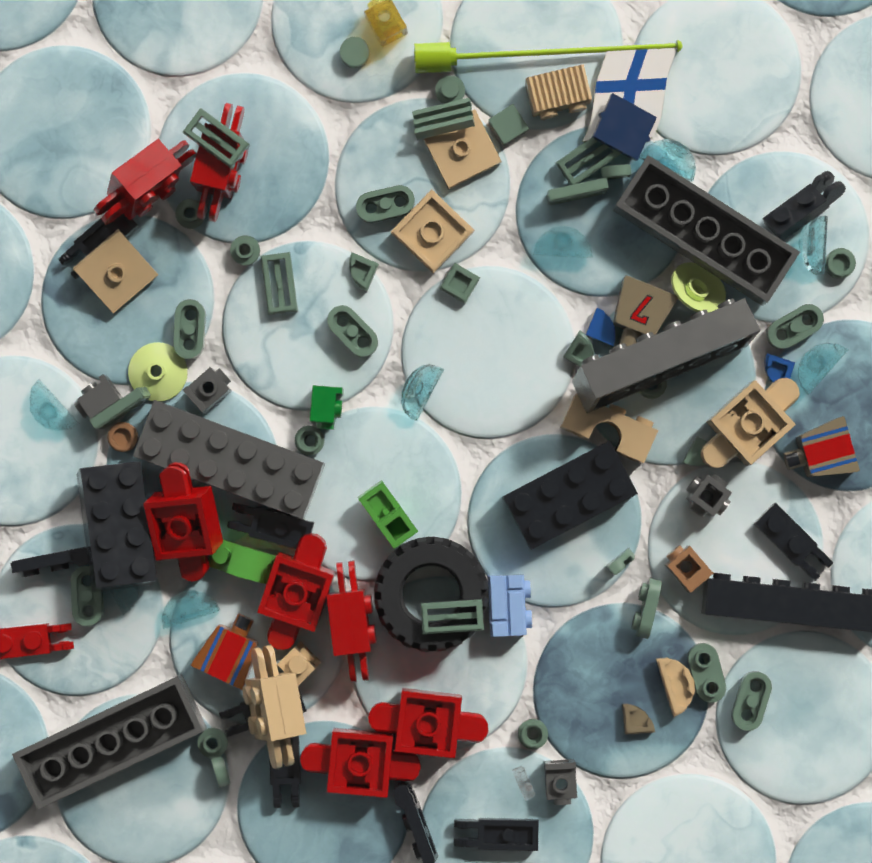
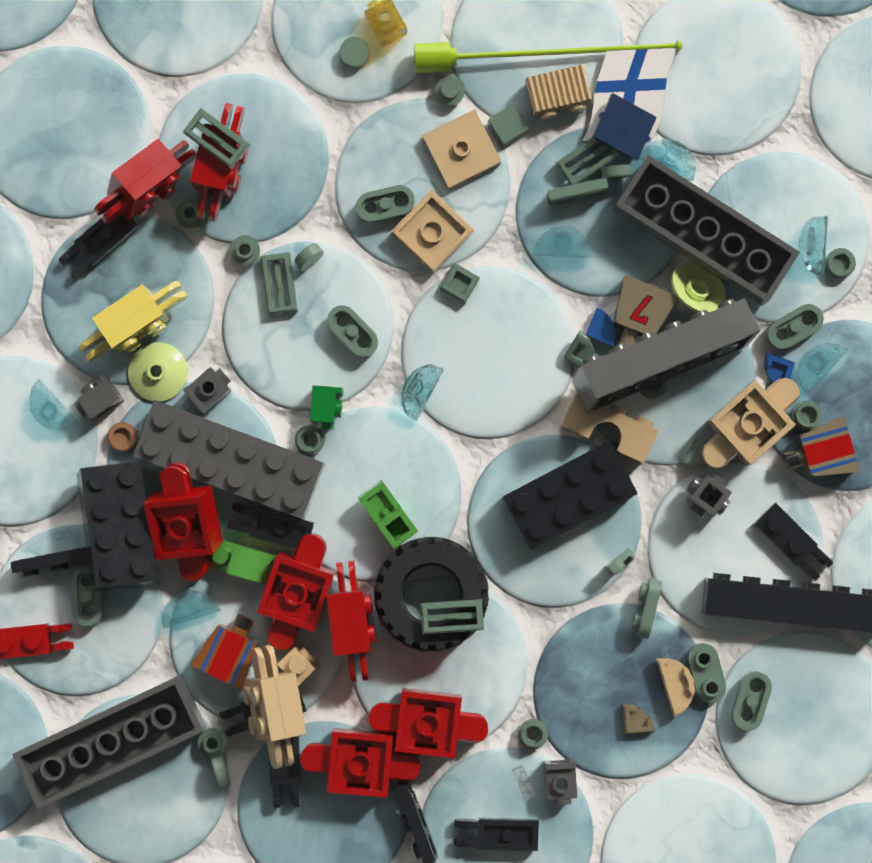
tan plate [73,229,158,314] -> none
sand green tile [89,387,151,429] -> none
sand green plate [173,299,206,359] -> none
sand green tile [349,252,379,292] -> none
sand green tile [412,97,475,140] -> none
light blue brick [487,574,532,637] -> none
medium nougat brick [665,545,714,593] -> none
black hinge [762,170,846,241] -> none
none -> light yellow brick [78,281,188,362]
none -> sand green tile [294,243,324,271]
none -> sand green plate [791,401,822,431]

